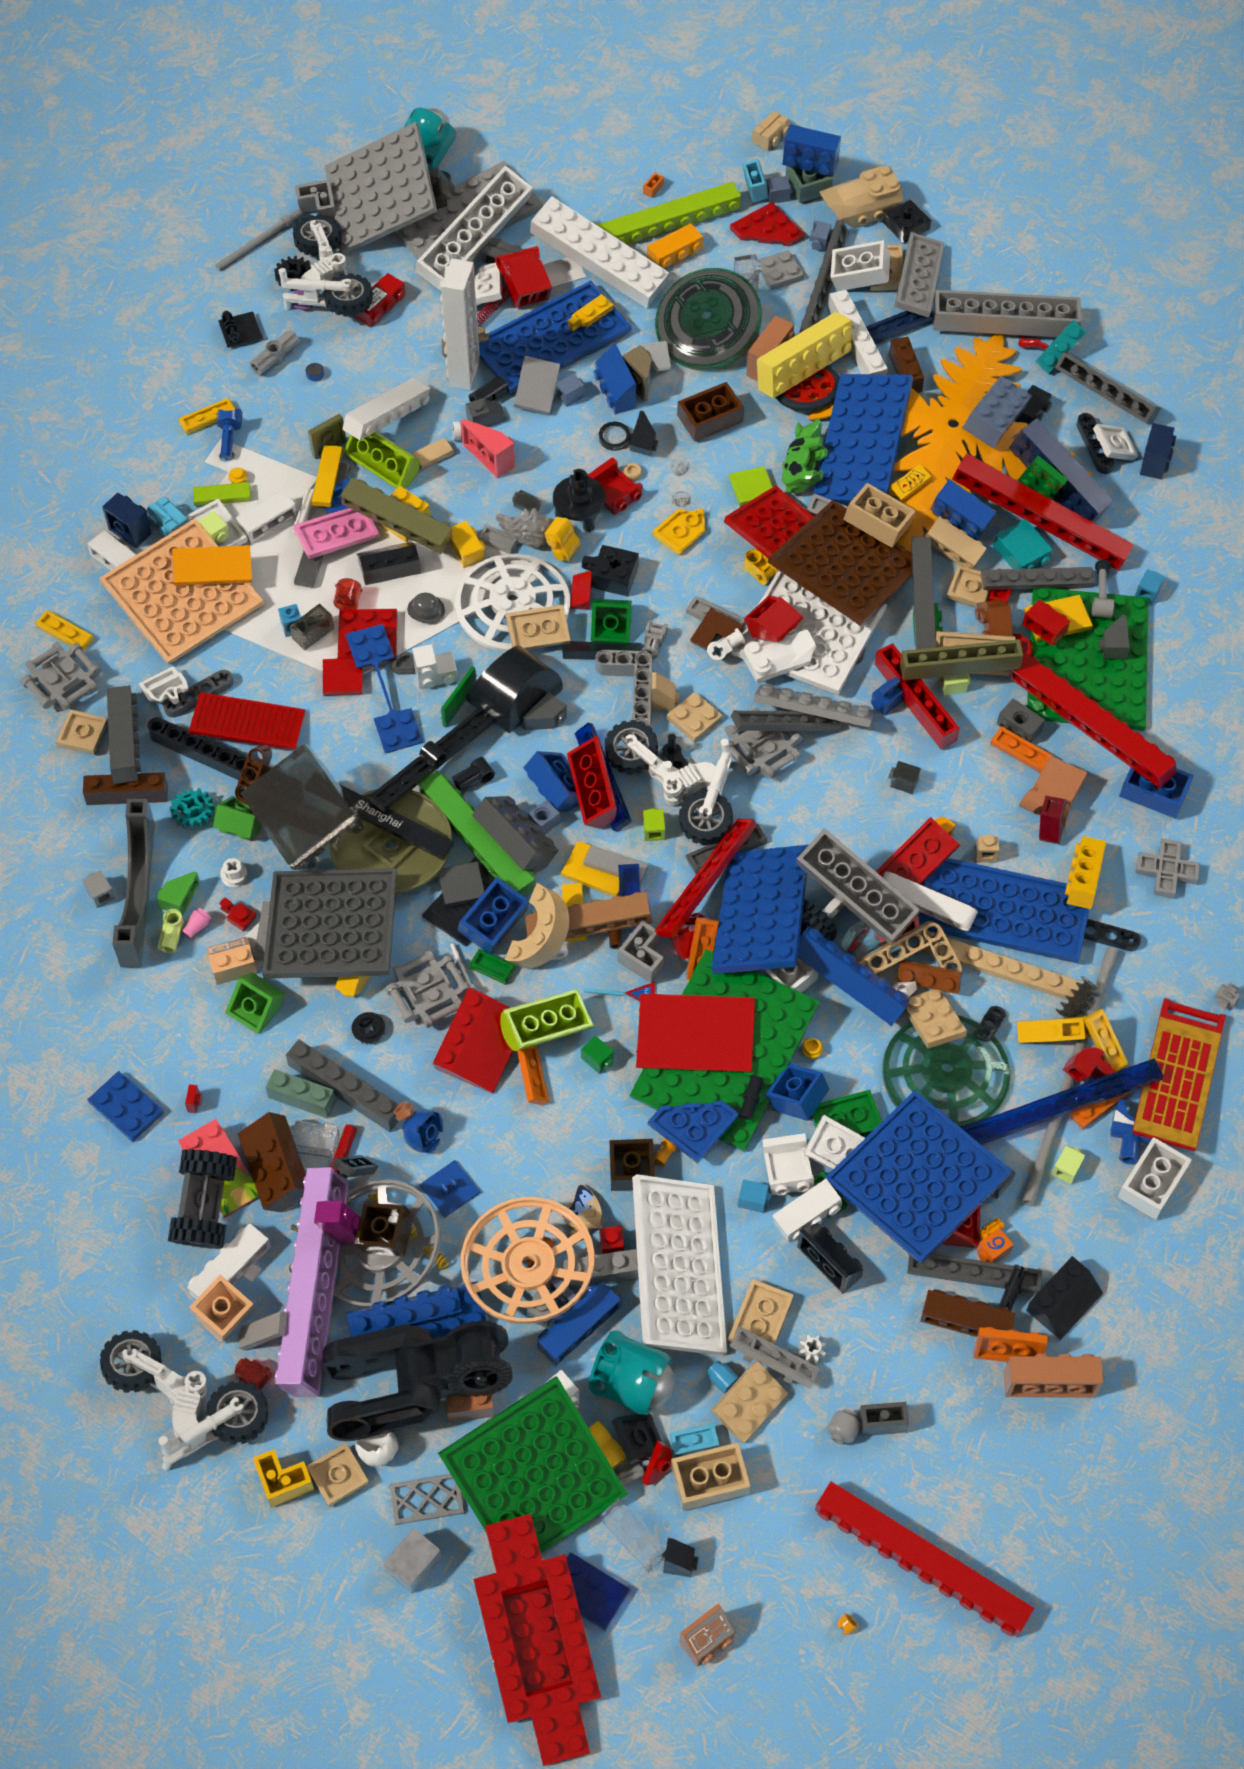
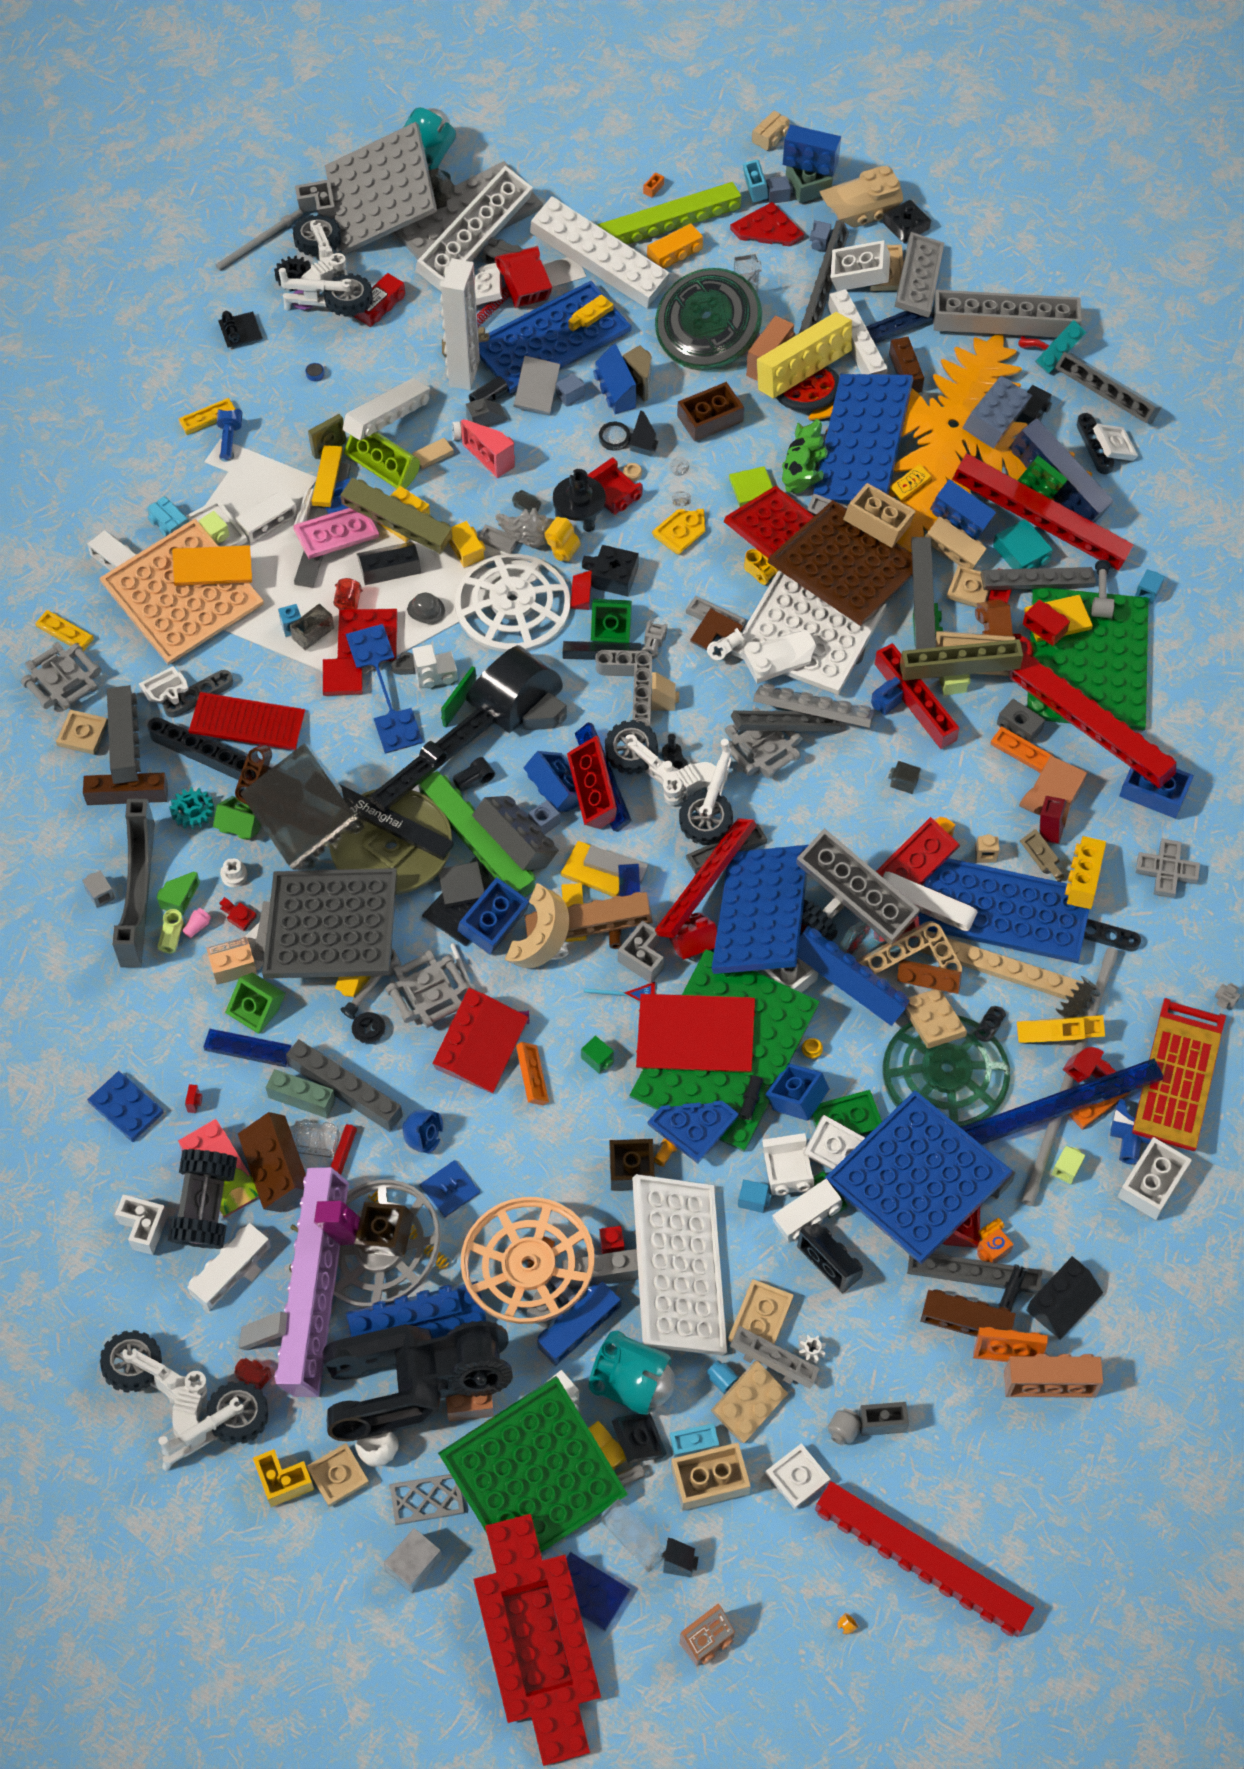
dark blue brick [102,492,152,548] -> none
light nougat slope [189,1275,253,1343] -> none
lime tile [193,482,251,506] -> none
yellow plate [228,468,247,483] -> none
light grey piece [250,330,299,375] -> none
black plate [332,1155,378,1178] -> none
nougat plate [394,1101,414,1121] -> none
green tile [469,949,516,985] -> none
lime brick [500,989,594,1051] -> none
tan plate [505,604,571,650] -> none
arm [561,1184,603,1237] -> none
white slope [635,341,671,372] -> none
red plate [642,1441,672,1486] -> none
lime brick [643,808,665,841] -> none
tan plate [667,692,723,743] -> none
orange plate [686,917,718,980] -> none
red slope [744,595,804,642] -> none
light grey plate [756,250,803,290] -> none
white plate [893,981,917,998] -> none
yellow tile [1083,1009,1129,1072] -> none
dark grey slope [1099,615,1130,659] -> none
dark blue brick [1140,423,1177,480] -> none
none -> white brick [115,1195,168,1255]
none -> clear blue plate [203,1028,292,1067]
none -> light grey piece [340,949,401,1019]
none -> white plate [765,1443,831,1509]
none -> dark tan plate [1020,829,1064,881]

